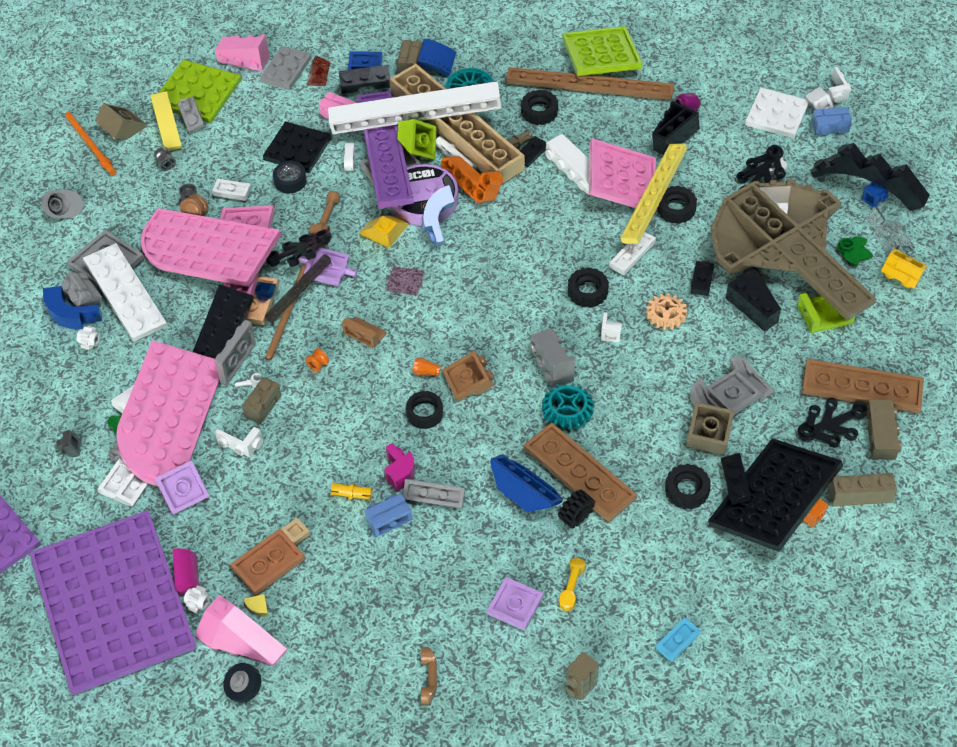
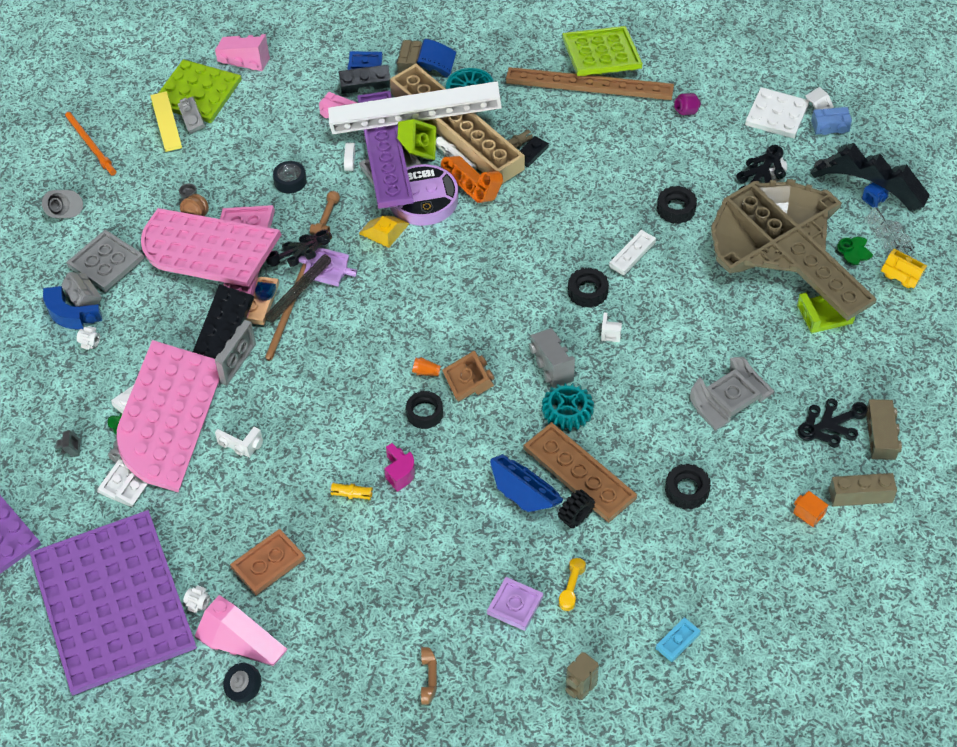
white plate [83,243,167,342] -> none
dark tan slope [95,103,147,140] -> none
flat silver wheel [153,147,176,171] -> none
lavender plate [155,460,209,515] -> none
dark pink brick [173,548,199,597] -> none
white plate [212,179,252,201] -> none
white hand [235,373,261,388] -> none
dark tan brick [242,377,282,424] -> none
light yellow tile [244,594,268,616] -> none
light grey plate [260,46,312,90] -> none
black plate [263,121,331,173] -> none
tan plate [281,518,310,545] -> none
orange wheel [305,348,329,372] -> none
clear red slope [306,56,330,86] -> none
medium nougat panel [342,317,387,348] -> none
medium blue brick [364,493,412,537] -> none
clear pink piece [386,266,424,296] -> none
light grey plate [403,479,466,508] -> none
arch [422,185,454,247] -> none
black tyre [521,90,558,125] -> none
white brick [545,134,589,195] -> none
bright pink plate [589,138,657,212] -> none
light yellow plate [620,144,687,244] -> none
light nougat gear [646,293,687,330] -> none
black wedge [652,101,700,155] -> none
dark tan brick [686,402,735,456] -> none
black plate [690,261,714,296] -> none
black plate [708,438,843,552] -> none
black plate [721,453,752,505] -> none
black wedge [726,267,781,331] -> none
medium nougat plate [802,359,924,413] -> none
white bracket [828,67,851,104] -> none

